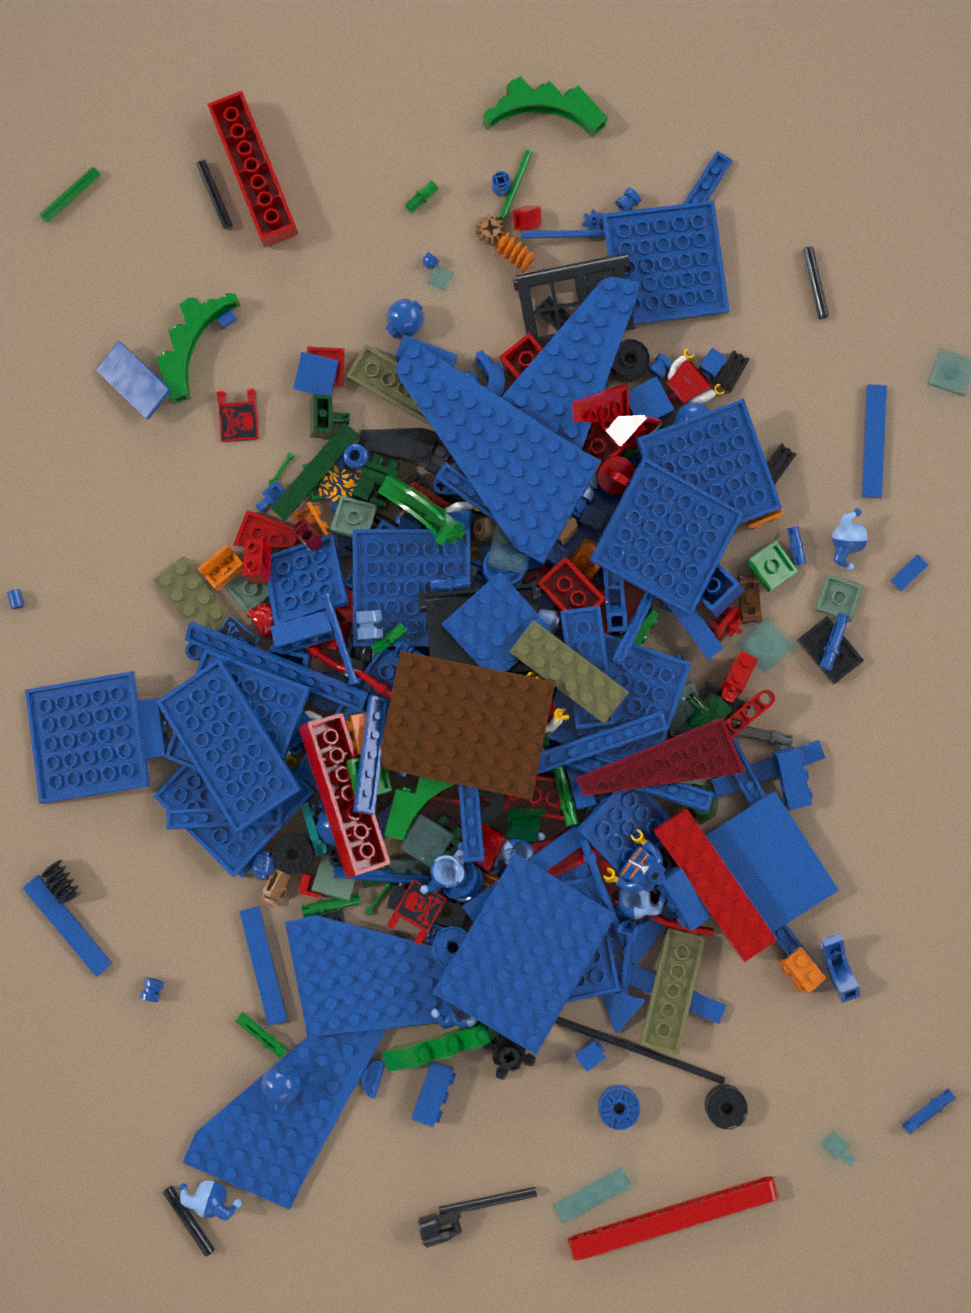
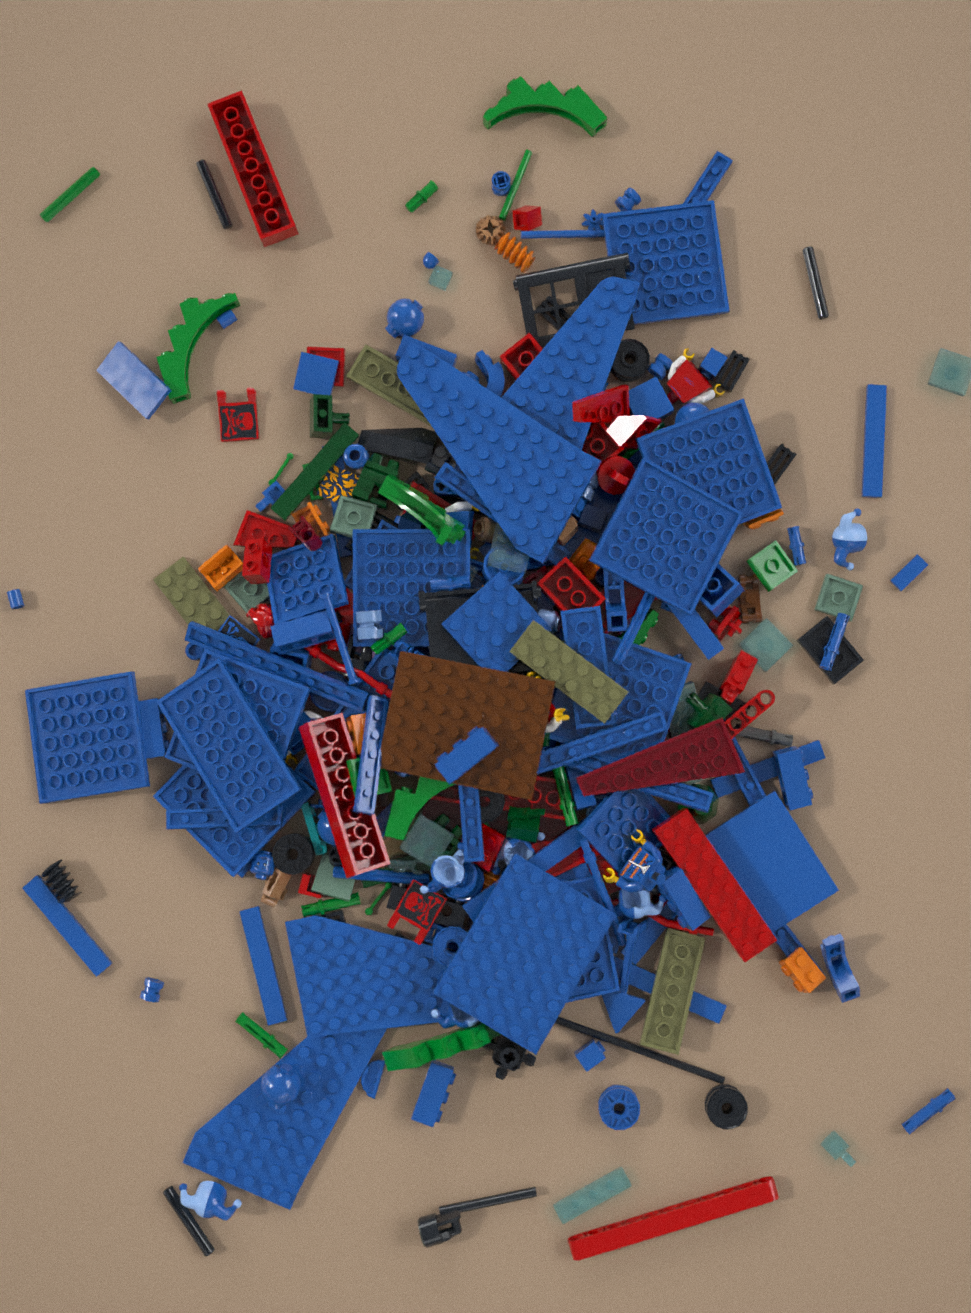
none -> blue brick [435,727,499,784]

